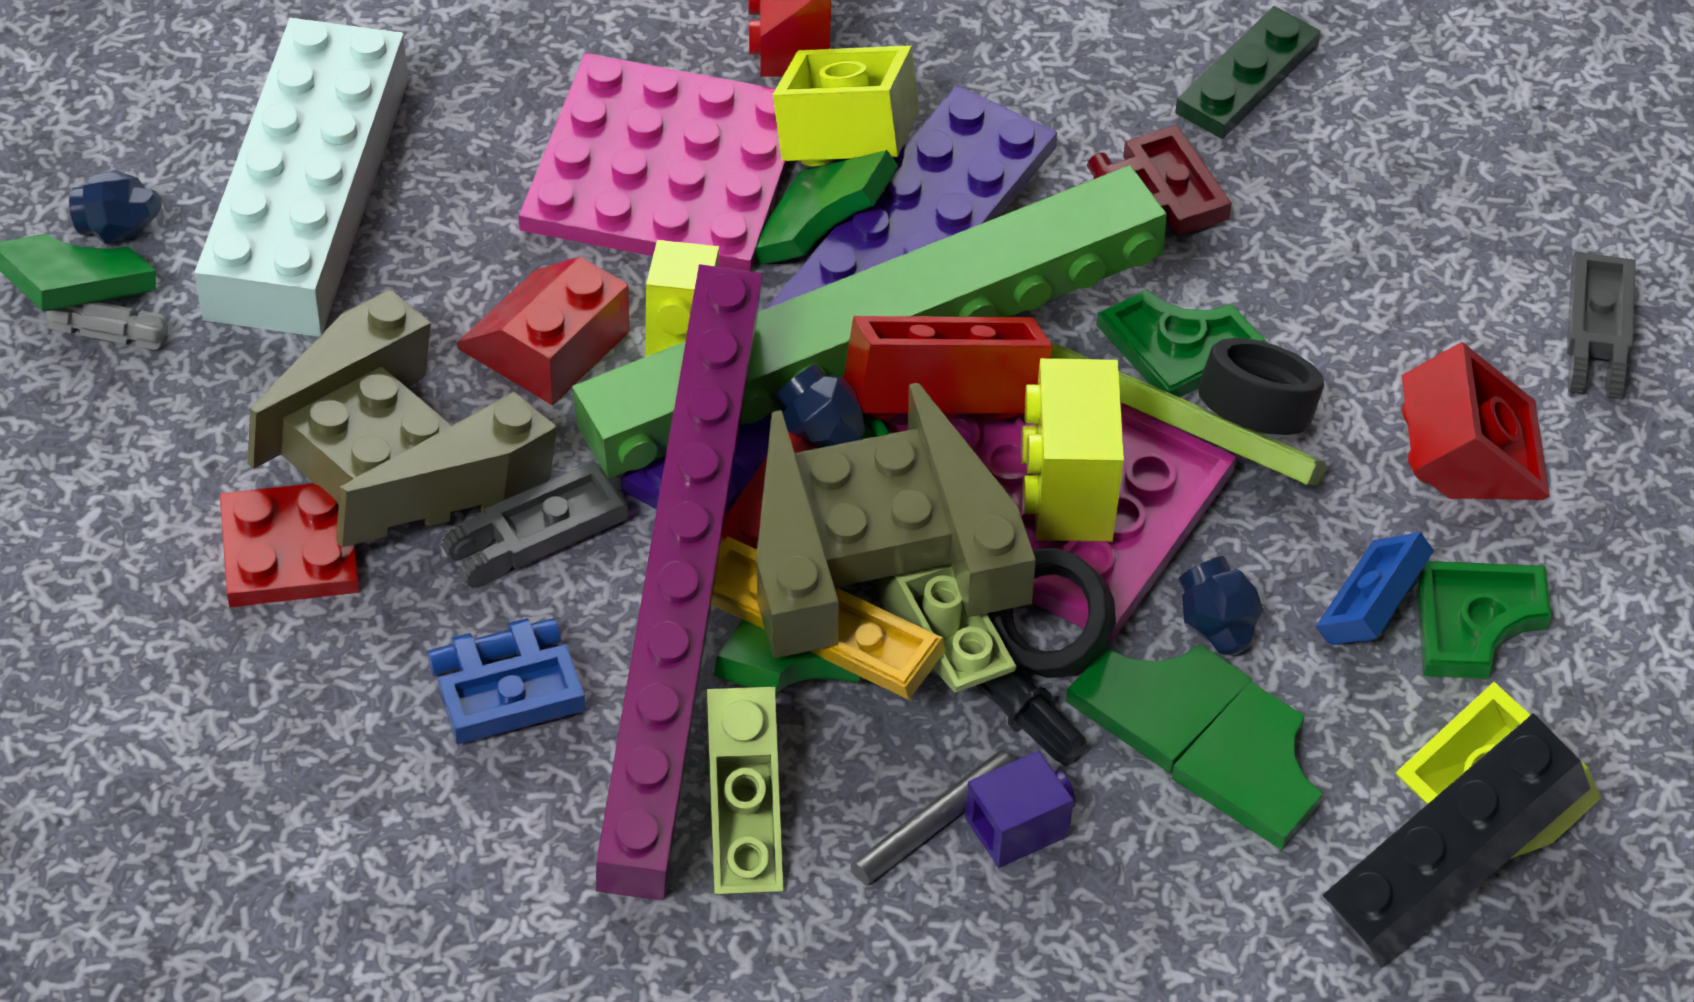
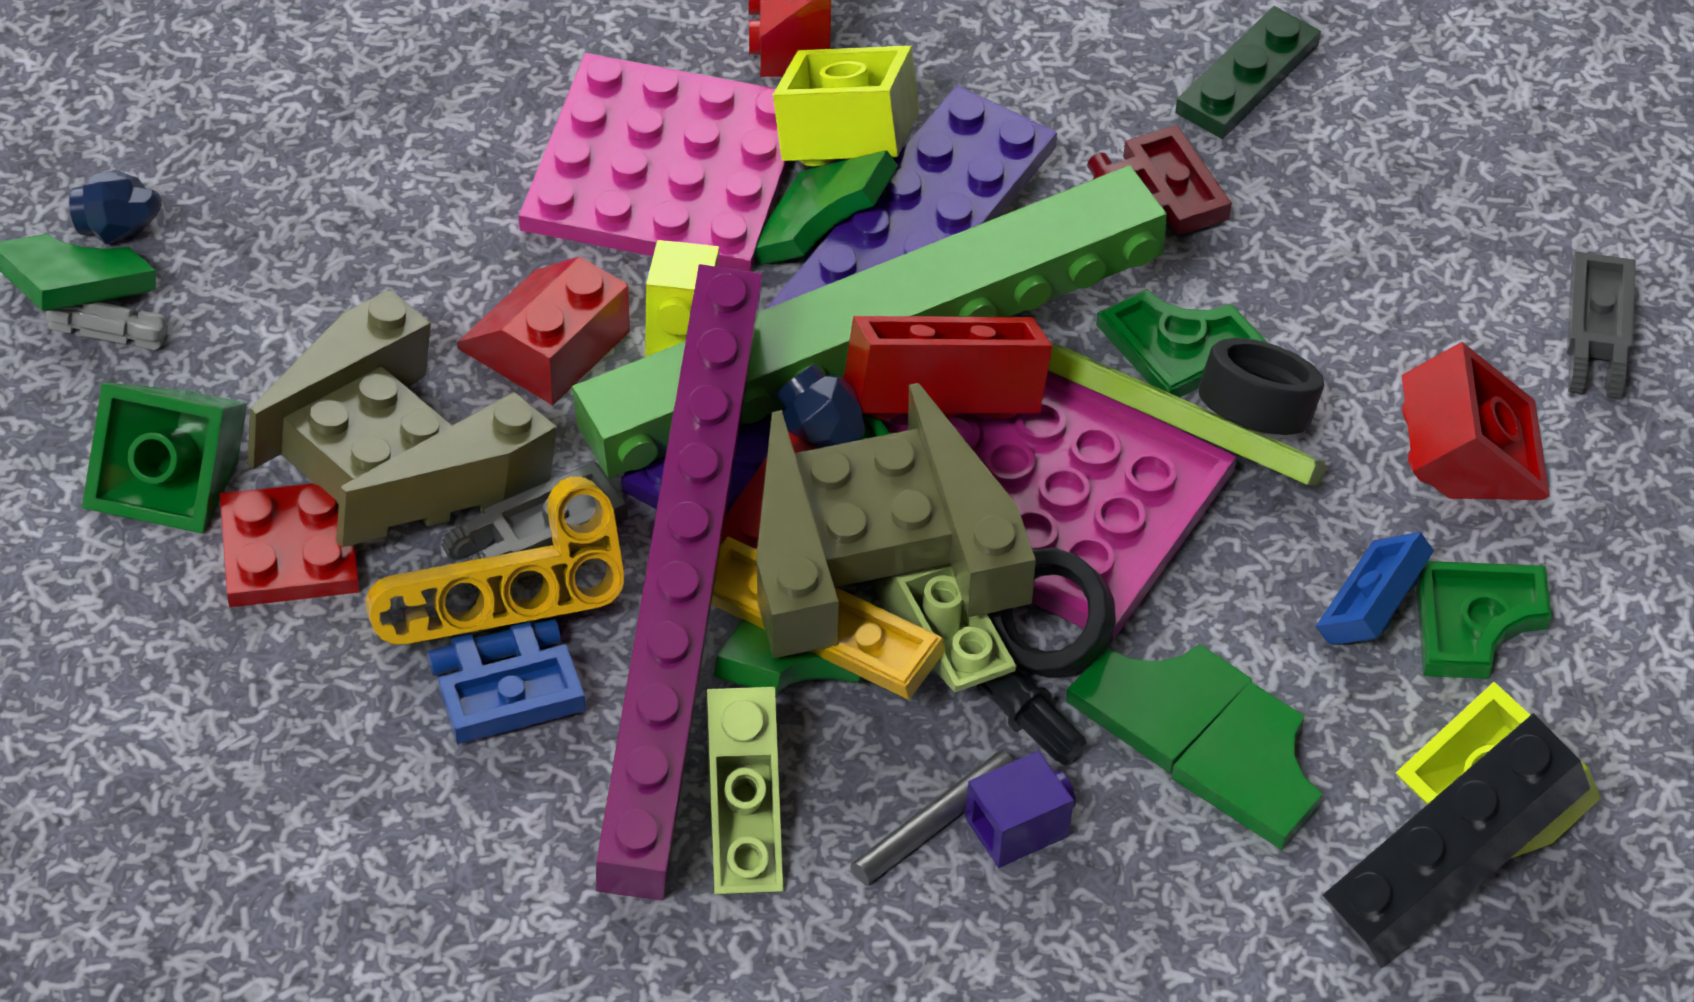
light aqua brick [194,18,408,337] -> none
neon yellow brick [1021,358,1124,542] -> none
dark blue rock [1178,556,1263,655] -> none
none -> green slope [82,382,248,534]
none -> yellow beam [365,477,624,644]

